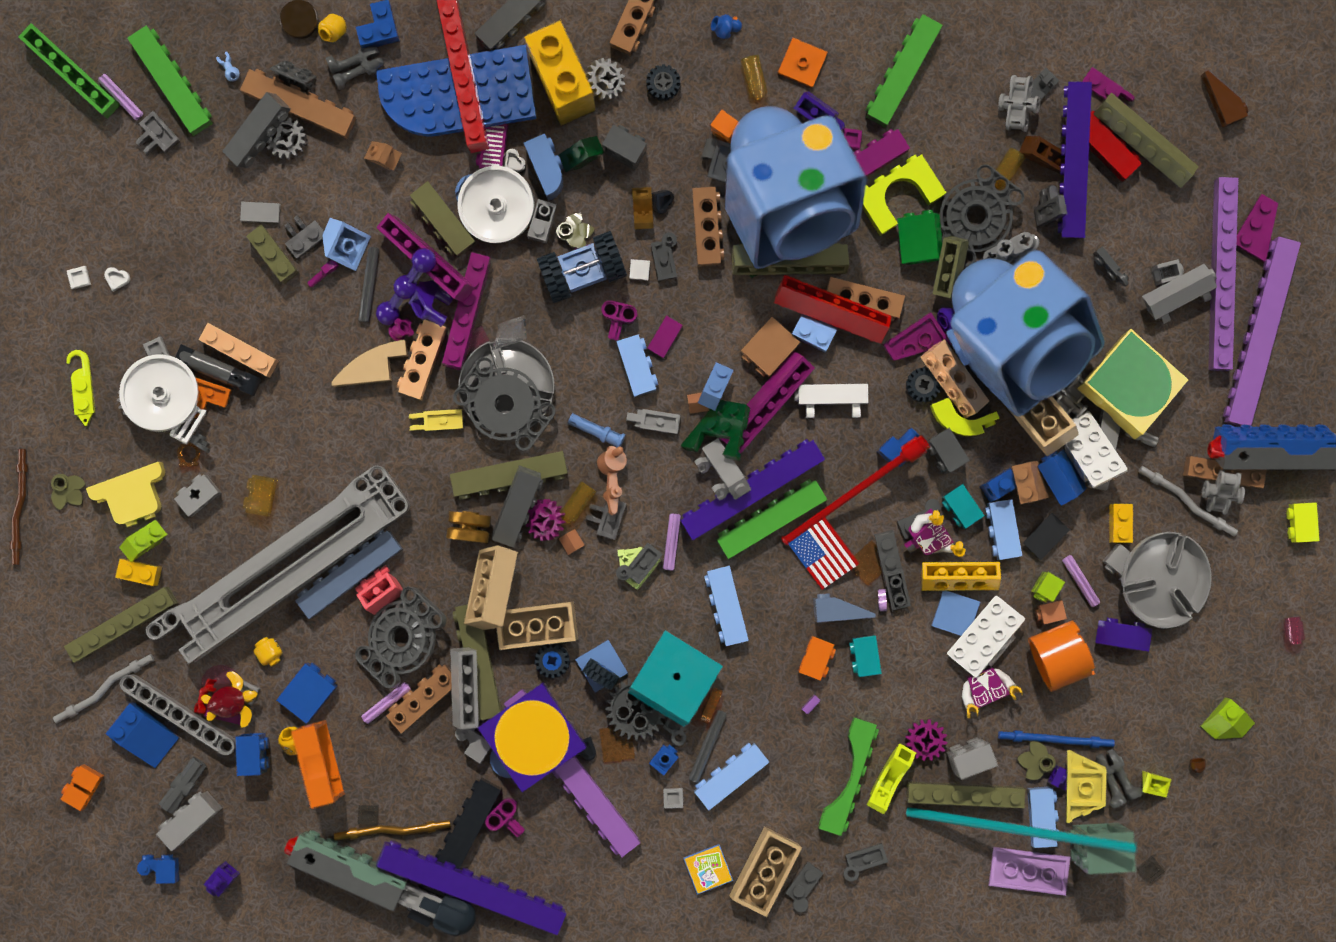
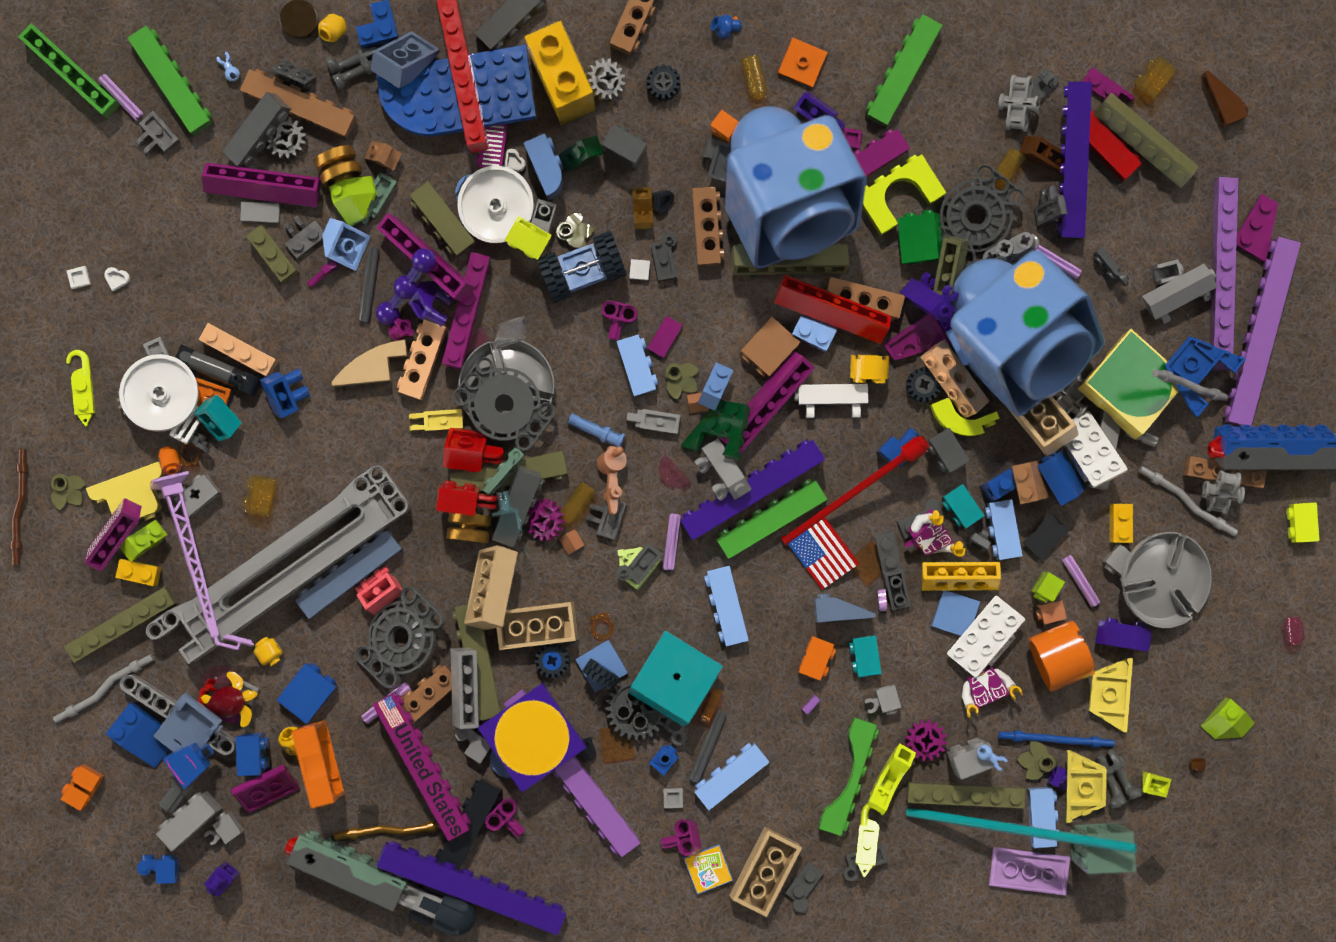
none -> magenta brick [84,498,142,572]
none -> lavender piece [150,471,254,650]
none -> sand blue door [154,692,223,752]
none -> orange brick [158,446,181,475]
none -> blue torso [163,743,214,789]
none -> teal brick [194,395,242,442]
none -> magenta brick [201,163,321,207]
none -> light grey brick [204,812,244,845]
none -> magenta tile [231,764,300,813]
none -> blue brick [260,368,310,418]
none -> pearl gold wheel [313,145,363,187]
none -> lime slope [329,176,377,226]
none -> sand green hinge [360,172,397,225]
none -> sand blue slope [371,31,440,88]
none -> magenta brick [373,692,471,841]
none -> red brick [436,480,497,516]
none -> red brick [443,428,504,472]
none -> sand green hinge [483,447,525,495]
none -> clear light blue bracket [492,491,523,532]
none -> neon yellow brick [504,216,552,260]
none -> clear orange piece [589,612,614,640]
none -> clear pink tile [659,454,691,487]
none -> magenta beam [661,819,702,856]
none -> olive plate [665,363,699,399]
none -> yellow brick [850,355,889,383]
none -> plate [856,803,885,878]
none -> light grey brick [864,684,901,715]
none -> dark purple brick [900,272,959,323]
none -> dark grey tile [966,529,991,554]
none -> light blue arm [977,745,1008,771]
none -> lavender axle [1031,245,1082,279]
none -> light yellow wing [1089,658,1133,732]
none -> clear yellow brick [1133,56,1177,103]
none -> light grey bar [1152,369,1228,401]
none -> blue wing [1164,336,1246,417]

